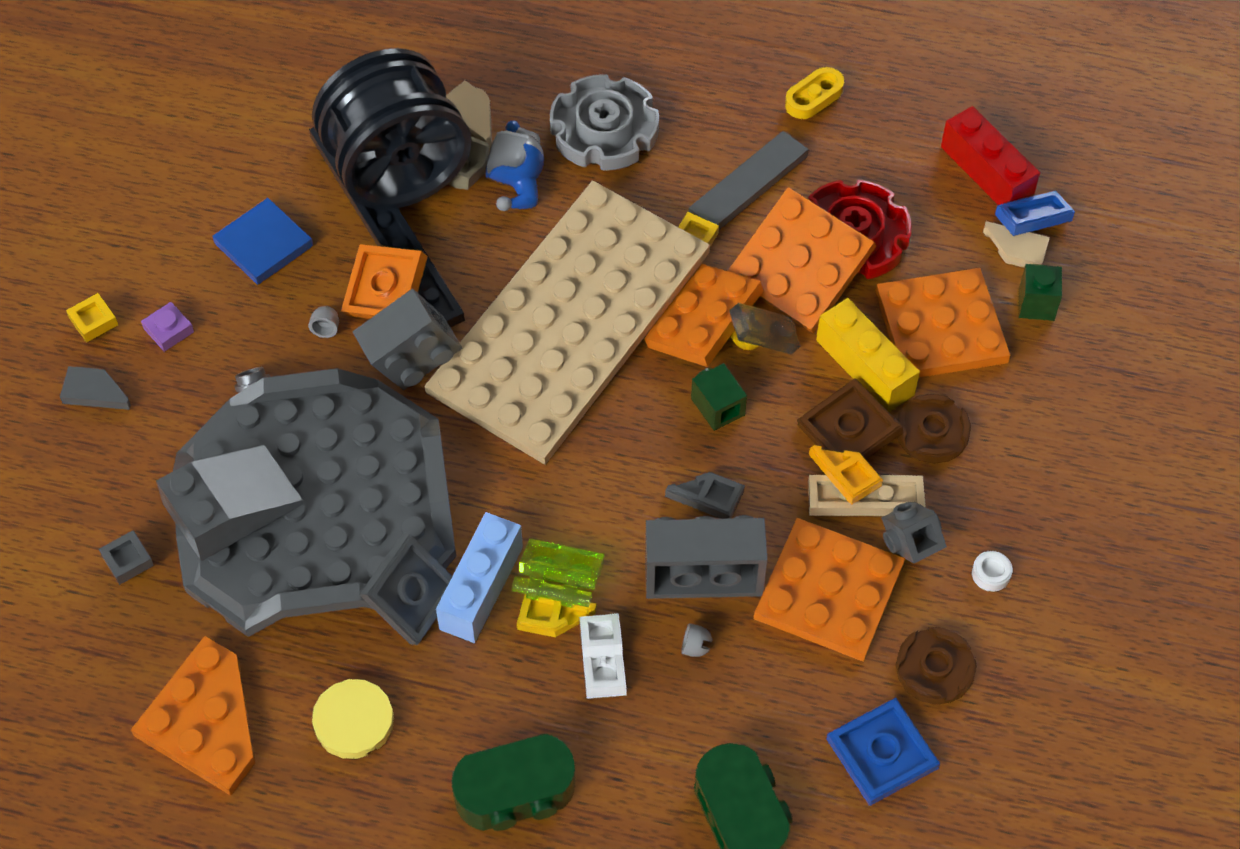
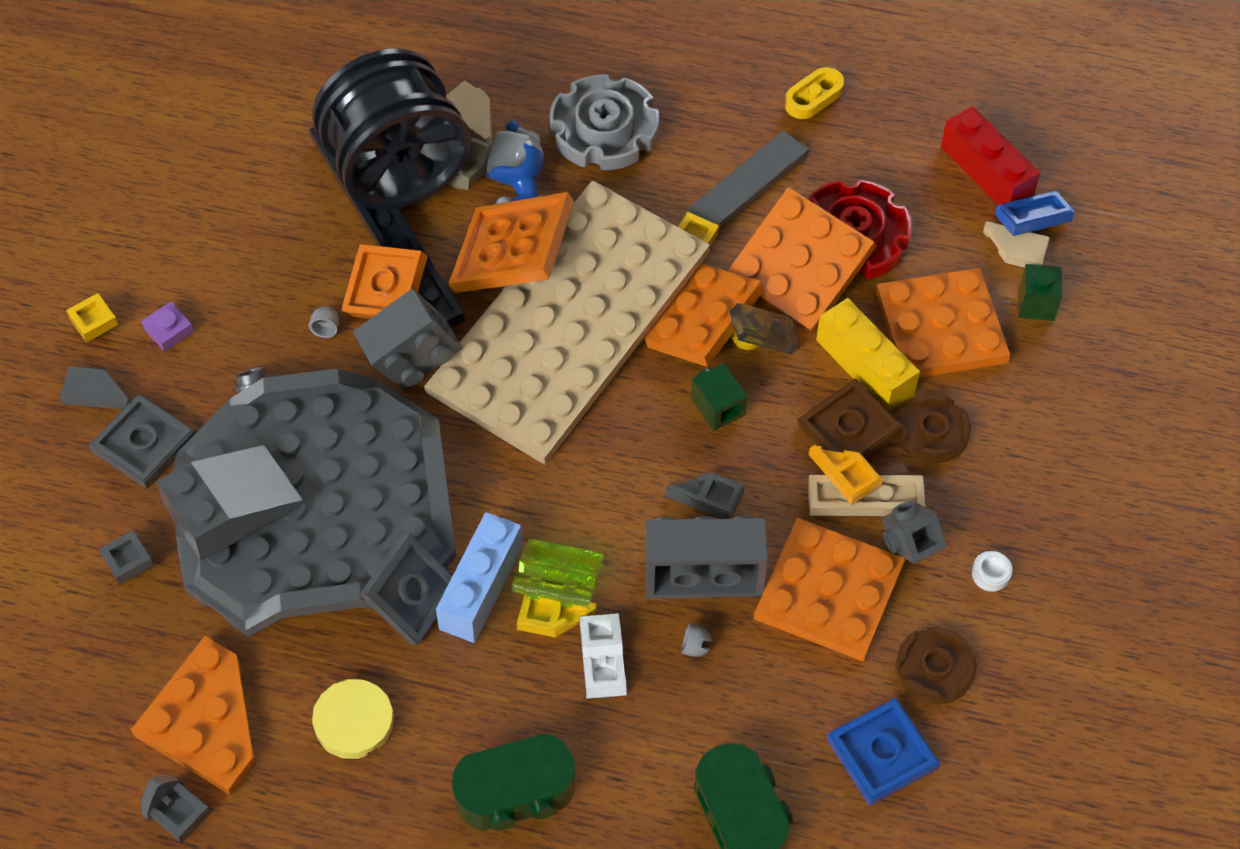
blue tile [212,198,313,285] -> none
none -> dark grey tile [89,394,196,489]
none -> dark grey tile [141,774,211,843]
none -> orange plate [449,192,574,293]

